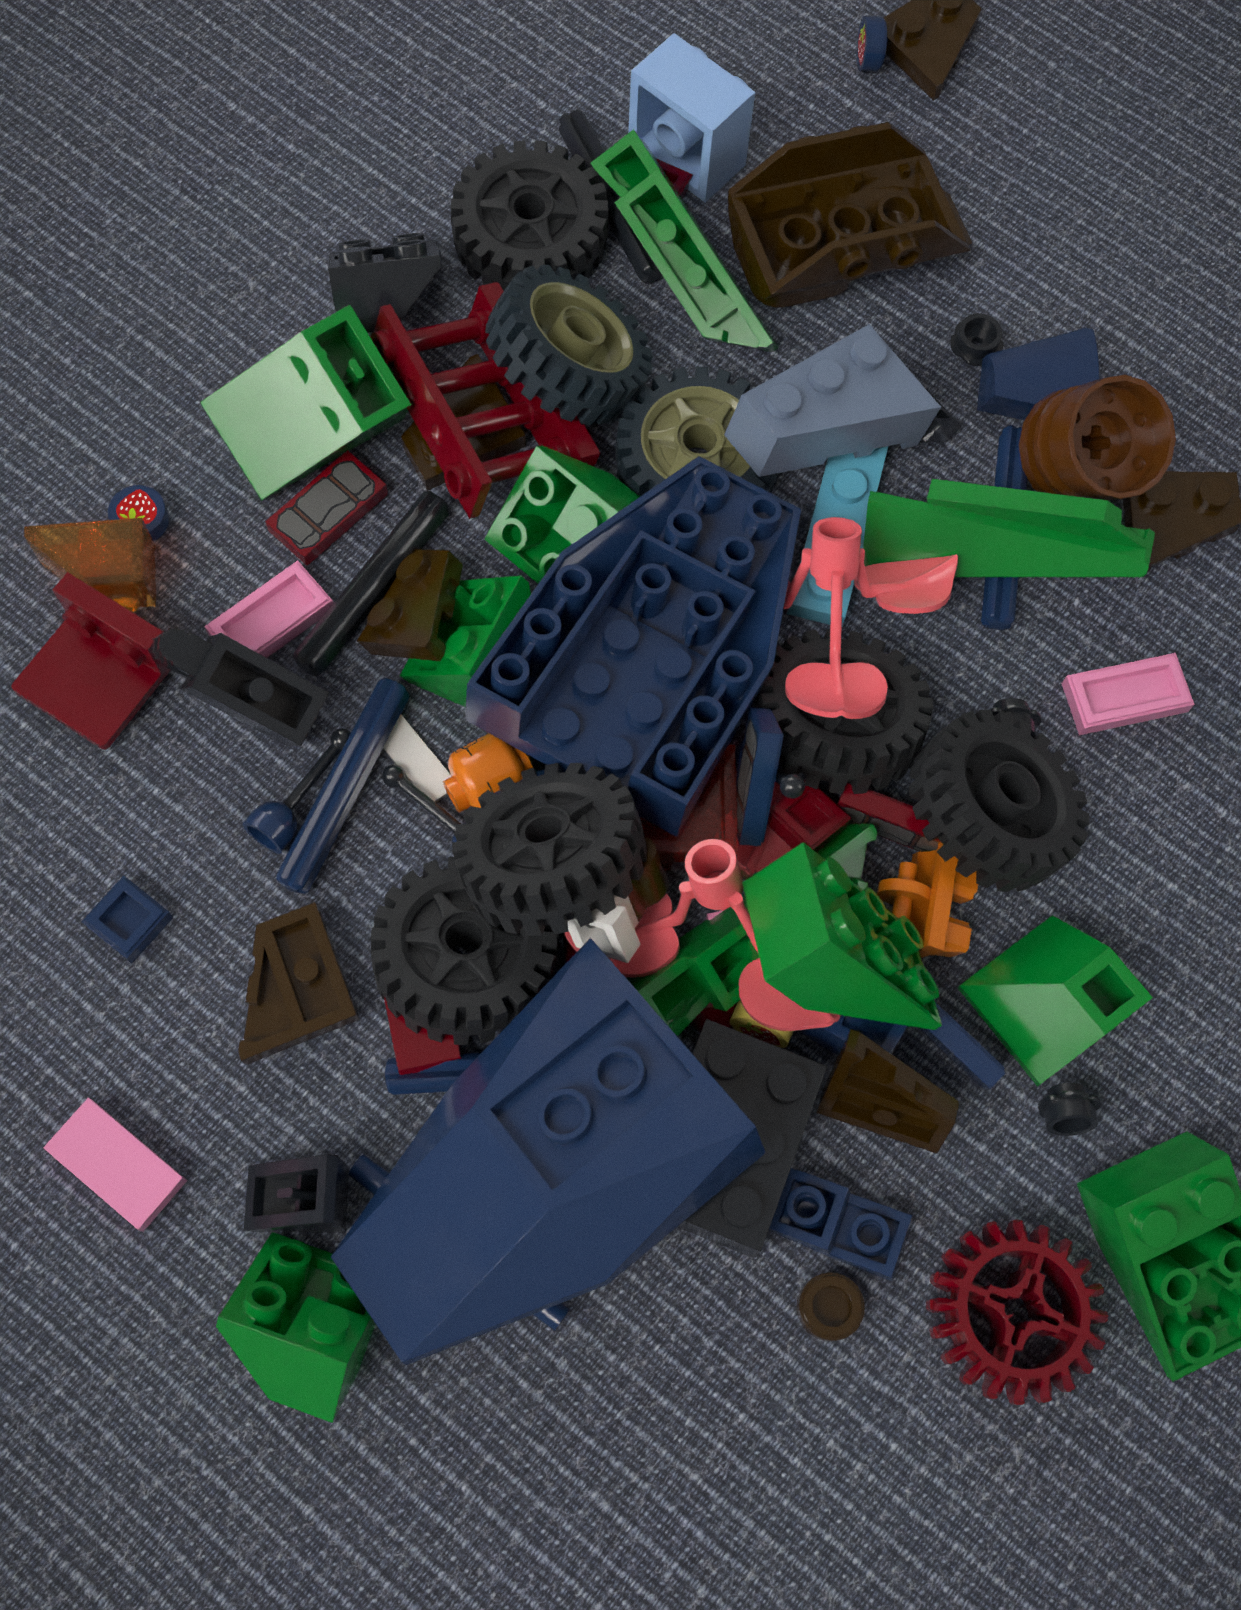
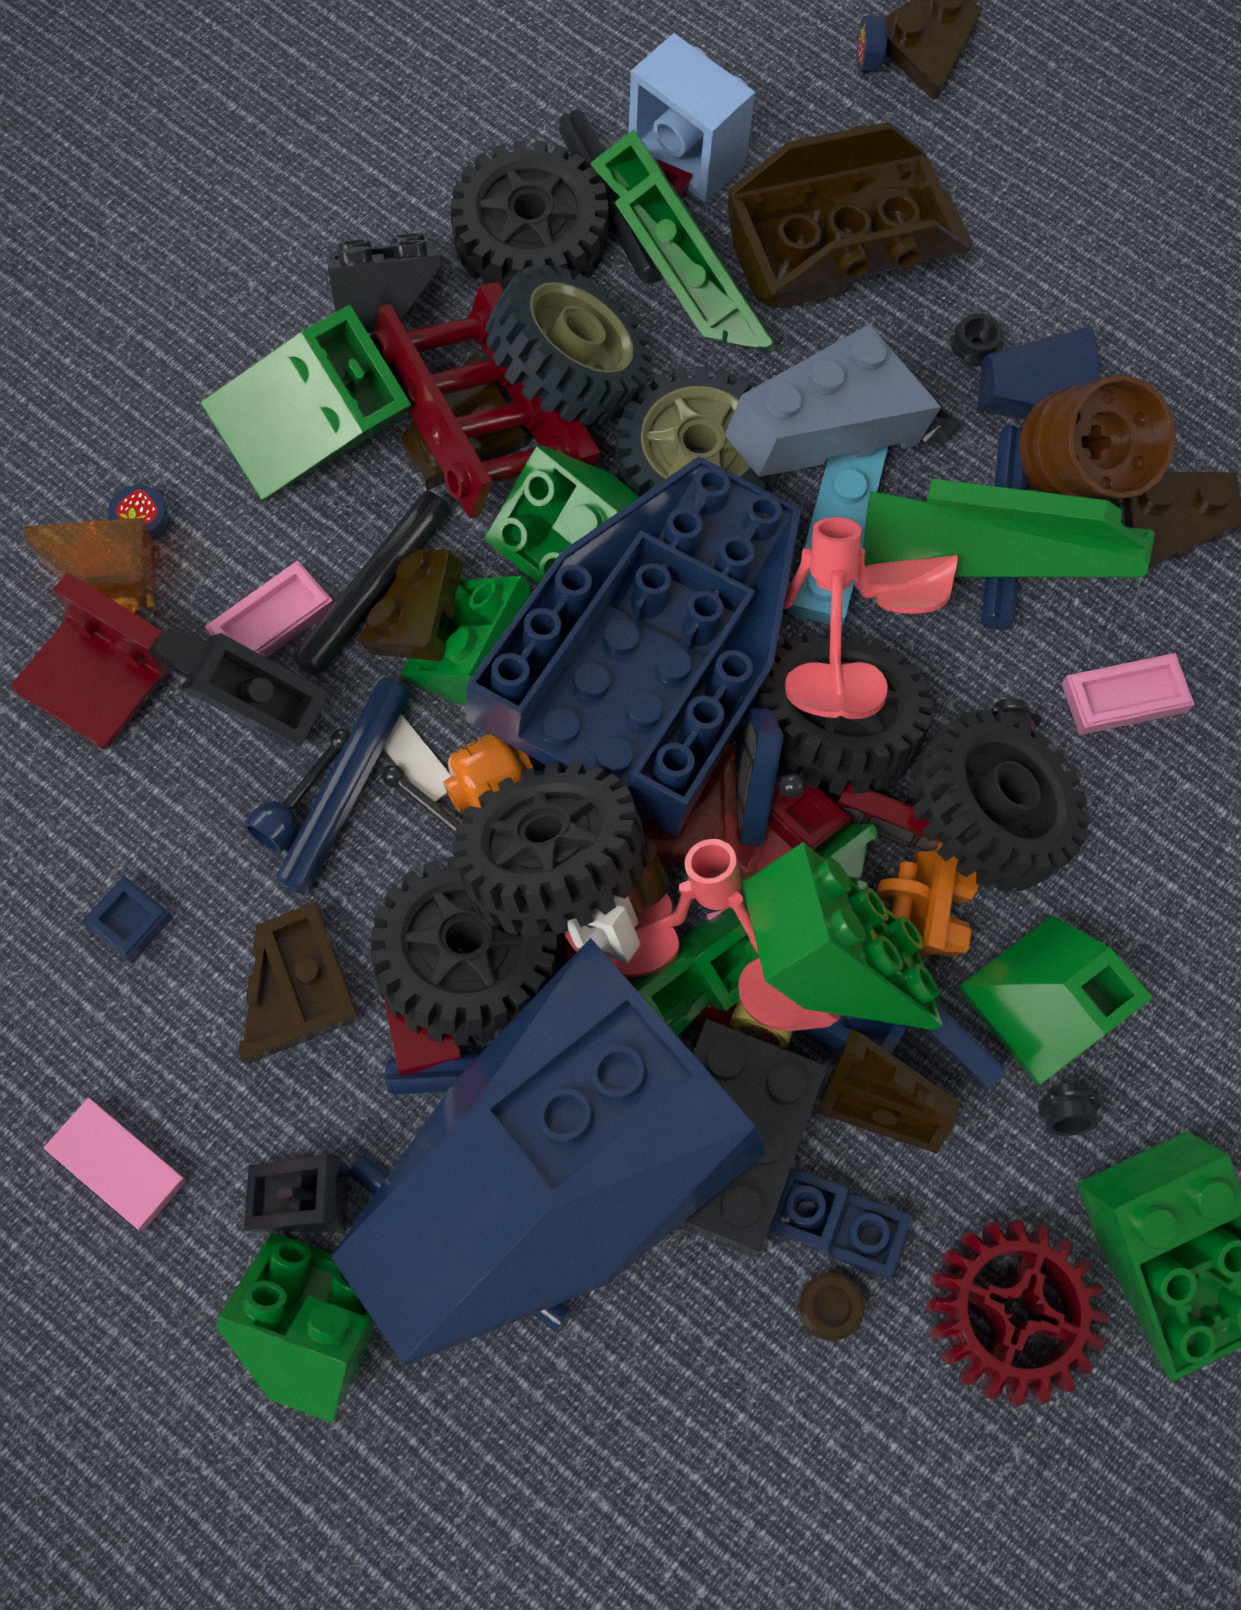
tile [265,450,388,566] -> none

